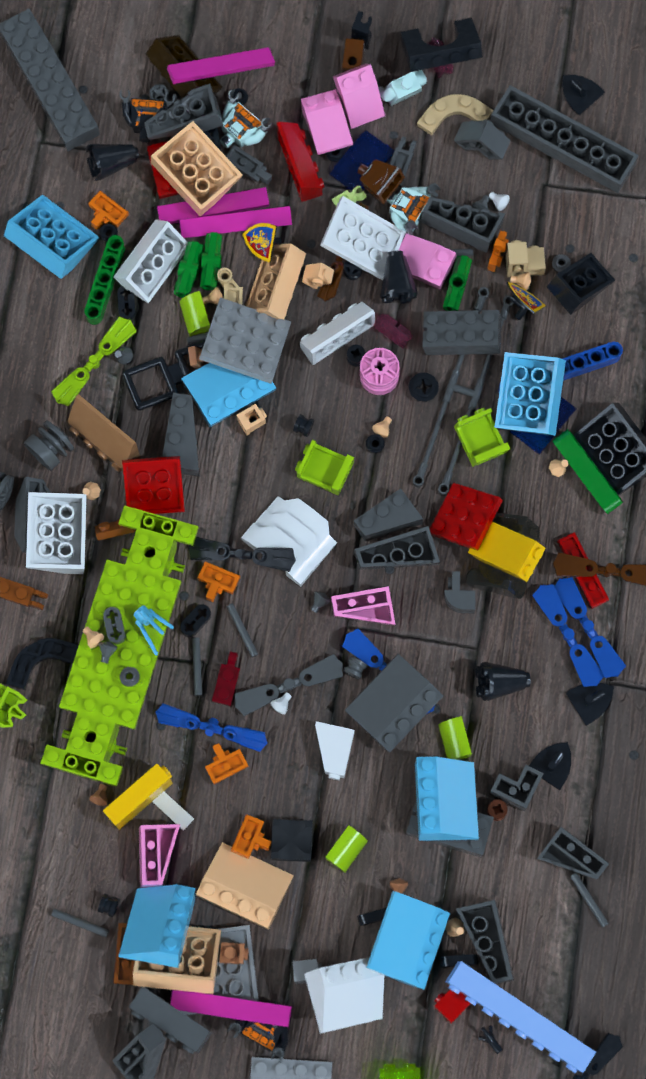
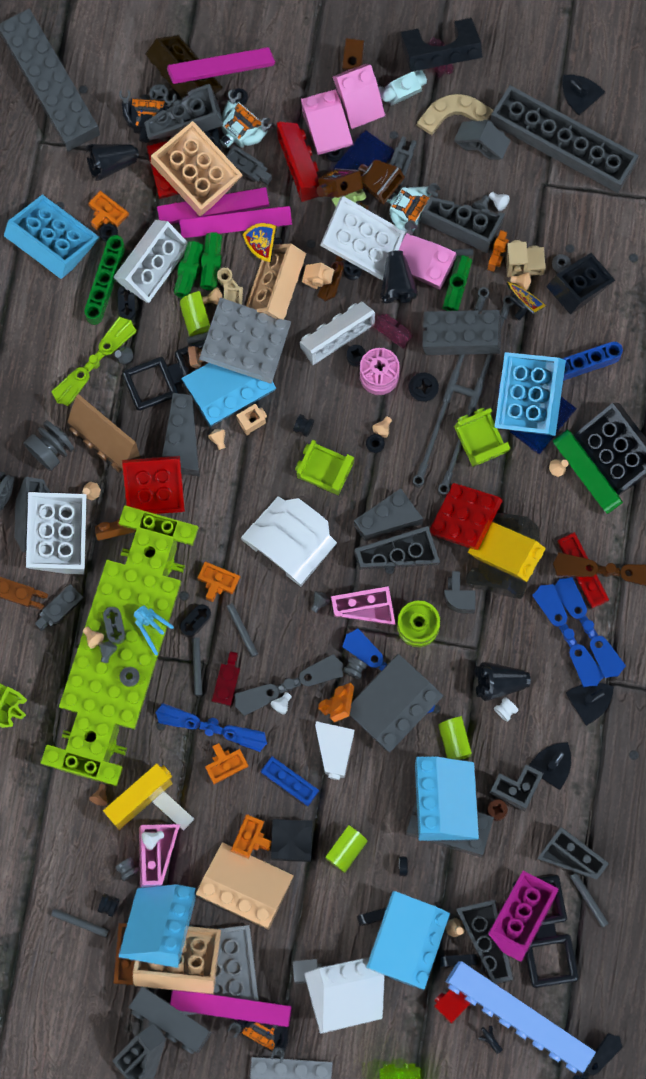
black plate [6,638,79,691] -> none
black piece [188,537,296,572] -> none
nougat bracket [219,942,249,965] -> none
black hinge [351,11,372,50] -> none
nougat rock [390,878,408,894] -> none
none -> dark grey hinge [35,584,84,631]
none -> dark grey wheel [115,857,140,881]
none -> white rock [142,830,164,850]
none -> light nougat rock [208,429,226,450]
none -> blue tile [260,756,319,807]
none -> reddish brown torso [317,168,363,198]
none -> orange hinge [318,683,354,722]
none -> lime wheel [397,600,440,647]
none -> black tile [399,856,408,876]
none -> dark pink slope [489,871,559,962]
none -> white wheel [494,697,518,722]
none -> black bar [513,875,579,988]

